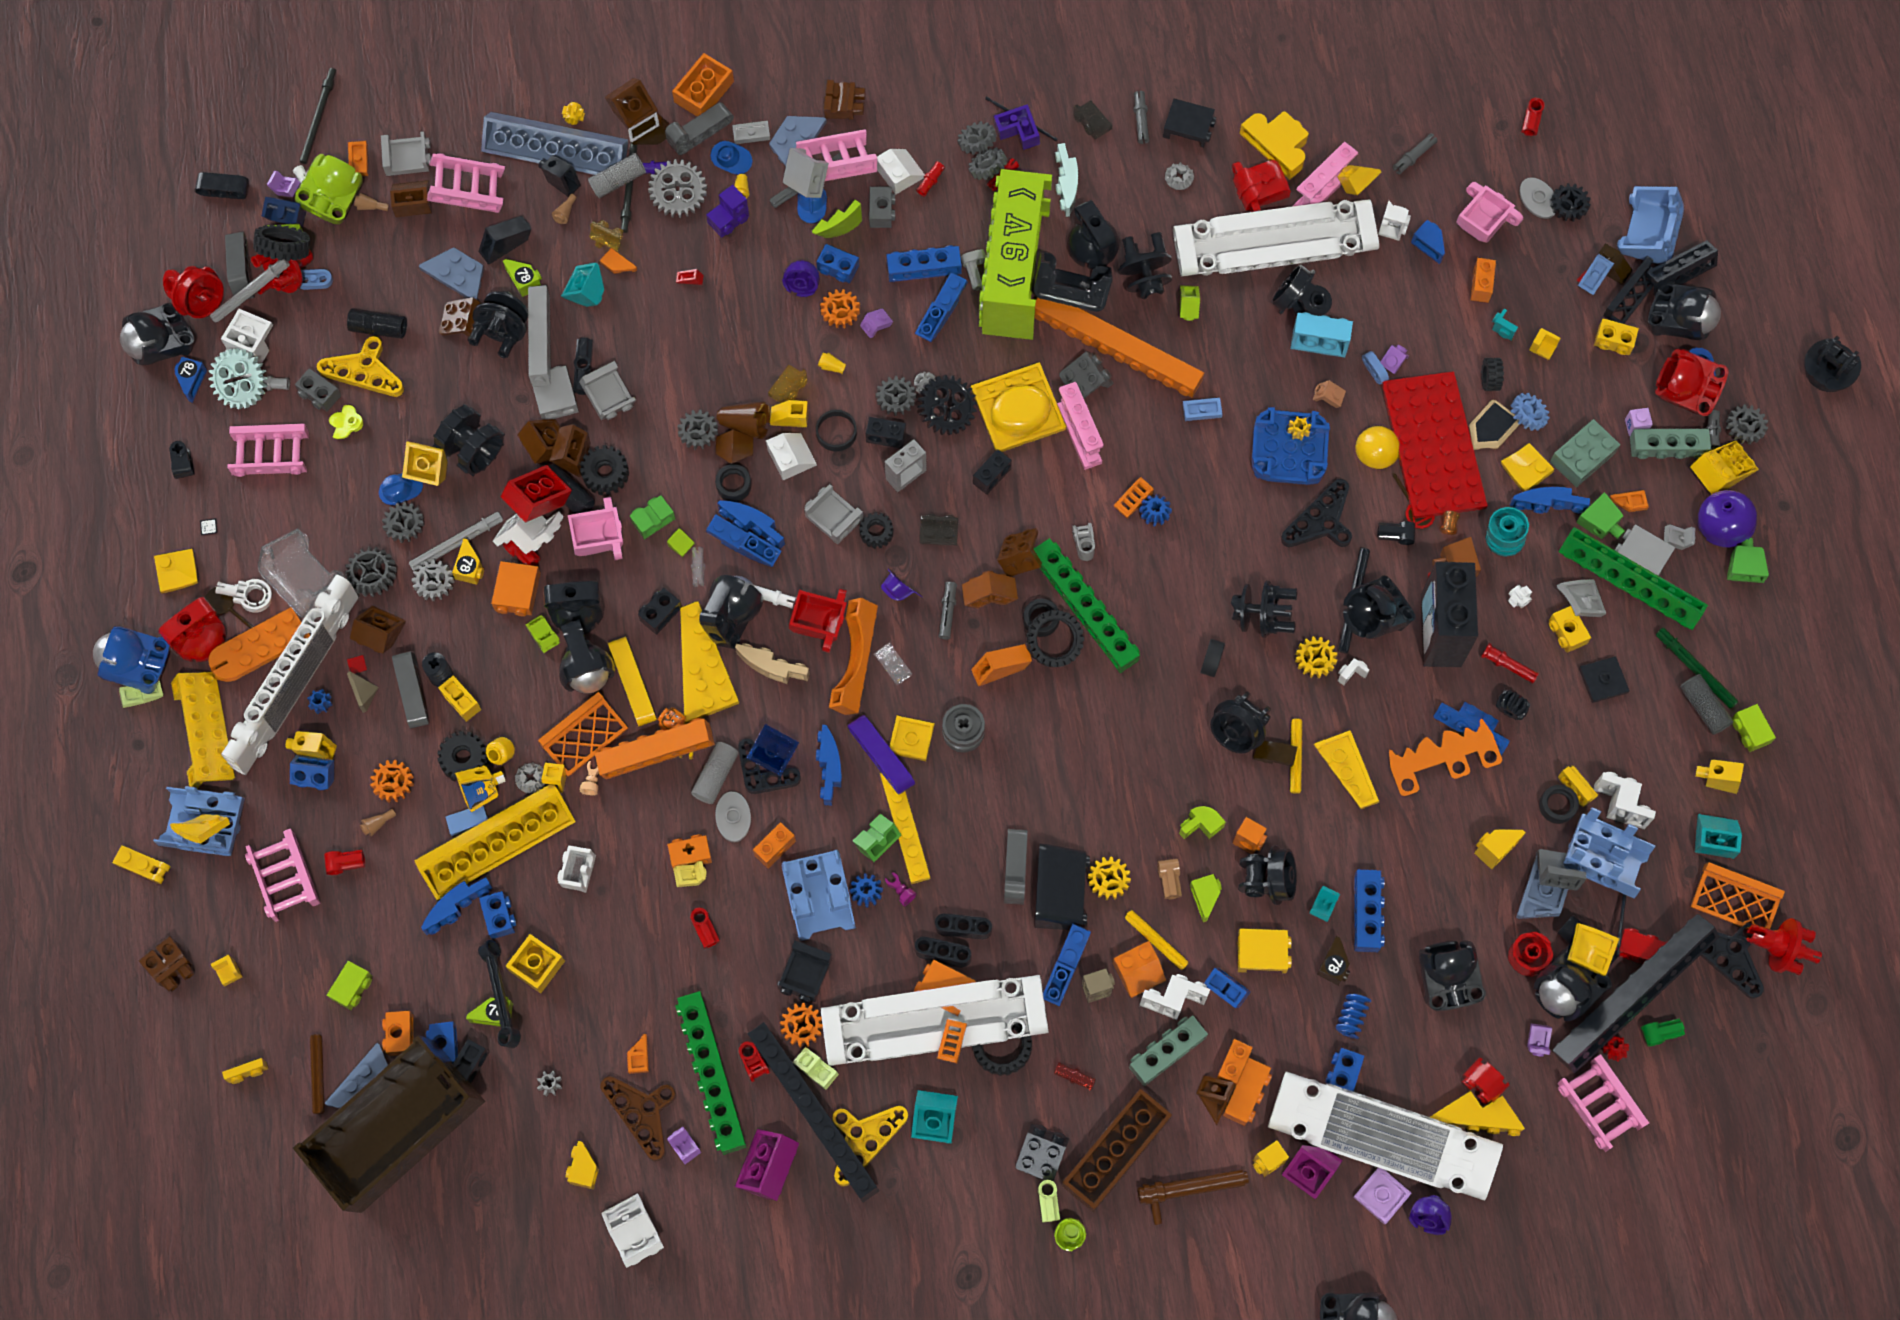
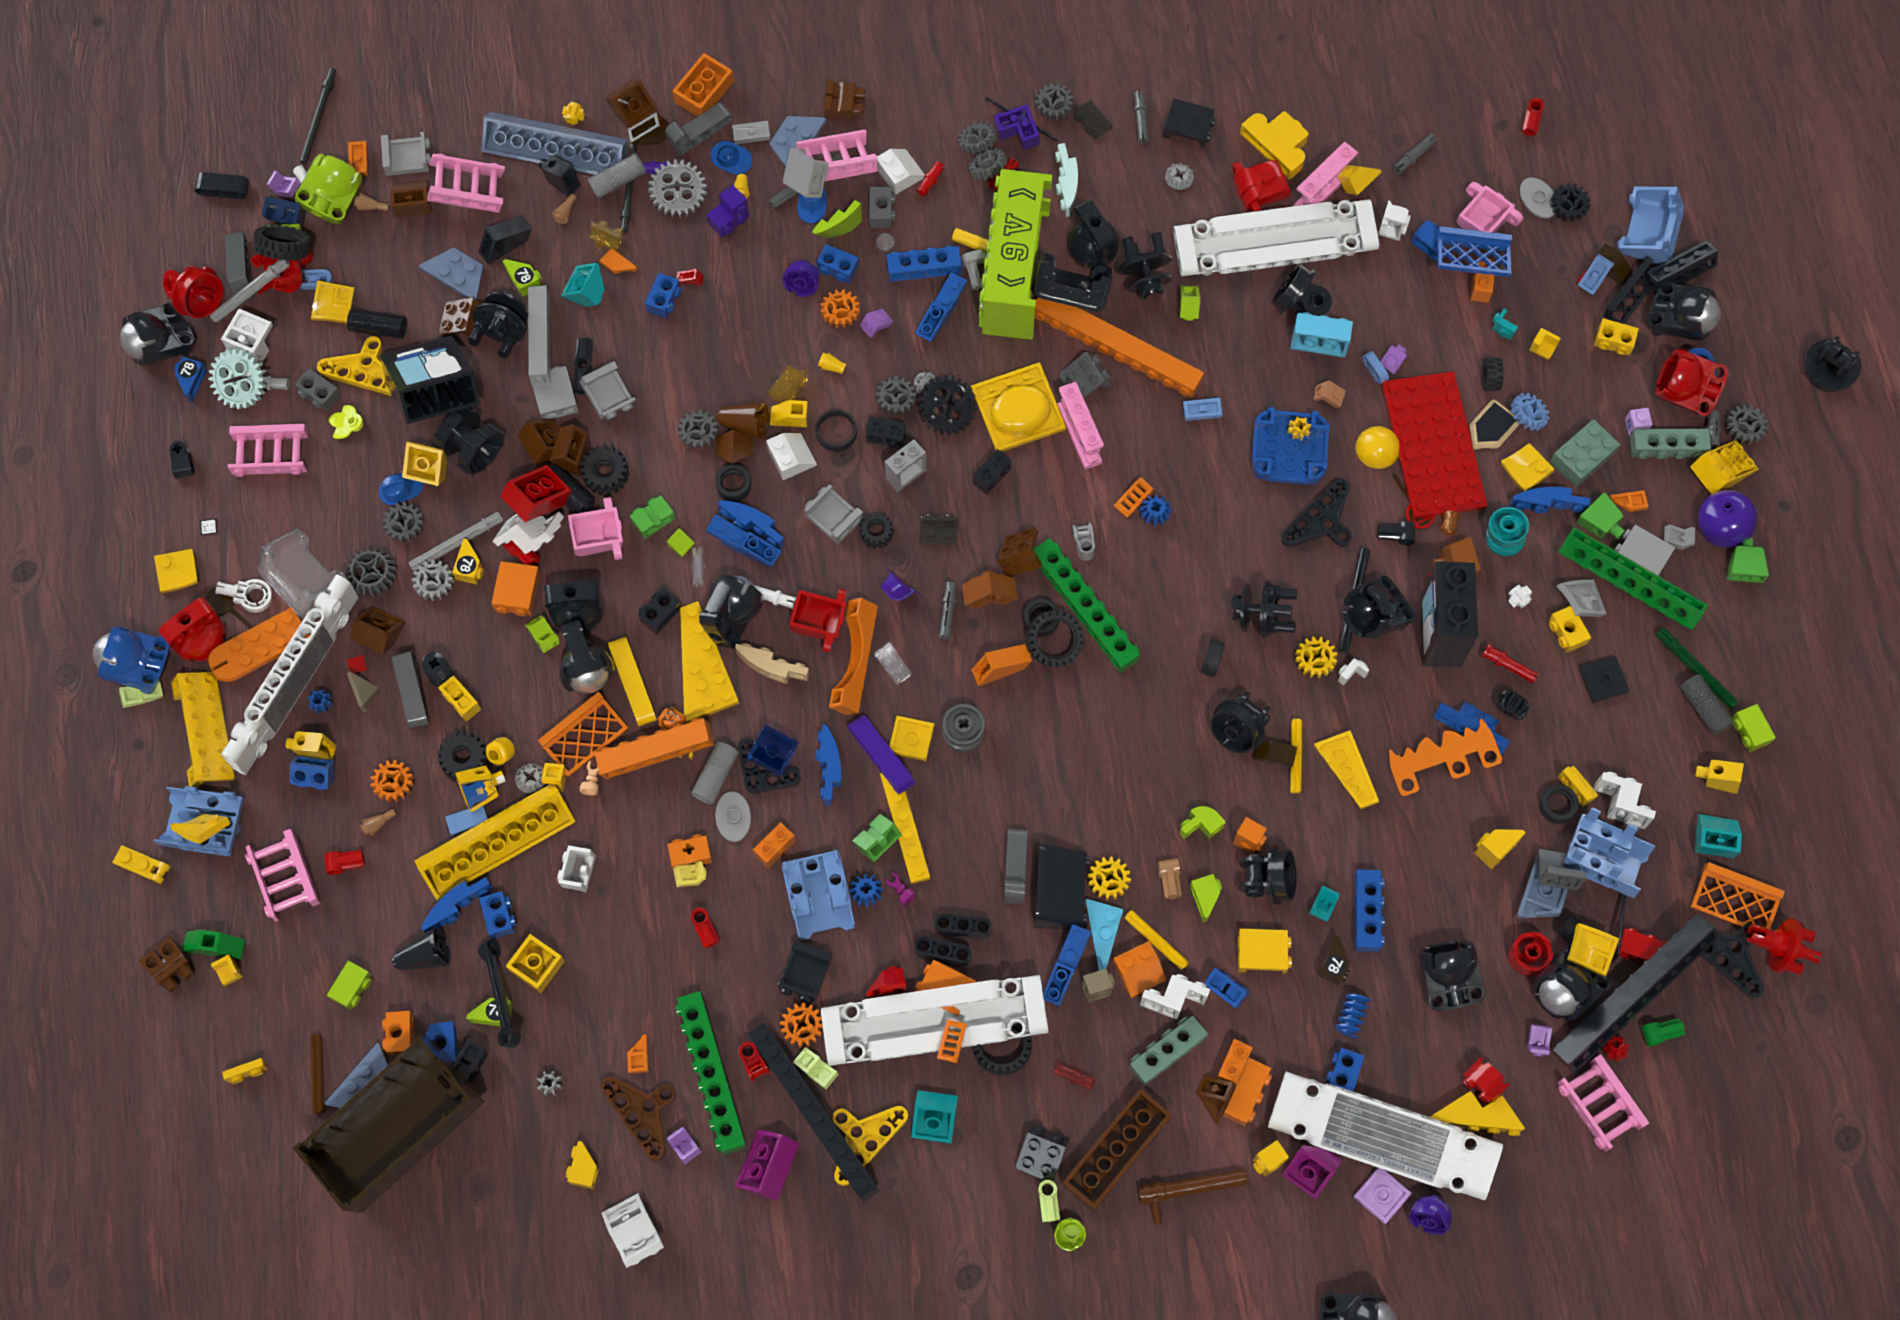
none -> green slope [182,930,246,960]
none -> yellow plate [311,280,354,324]
none -> black brick [379,336,480,424]
none -> black cone [392,928,451,971]
none -> blue brick [644,273,682,319]
none -> red slope [866,966,907,999]
none -> clear plate [876,233,894,251]
none -> yellow piece [952,228,989,253]
none -> dark grey gear [1035,83,1073,120]
none -> medium azure wing [1085,899,1123,971]
none -> blue fence [1435,226,1512,277]

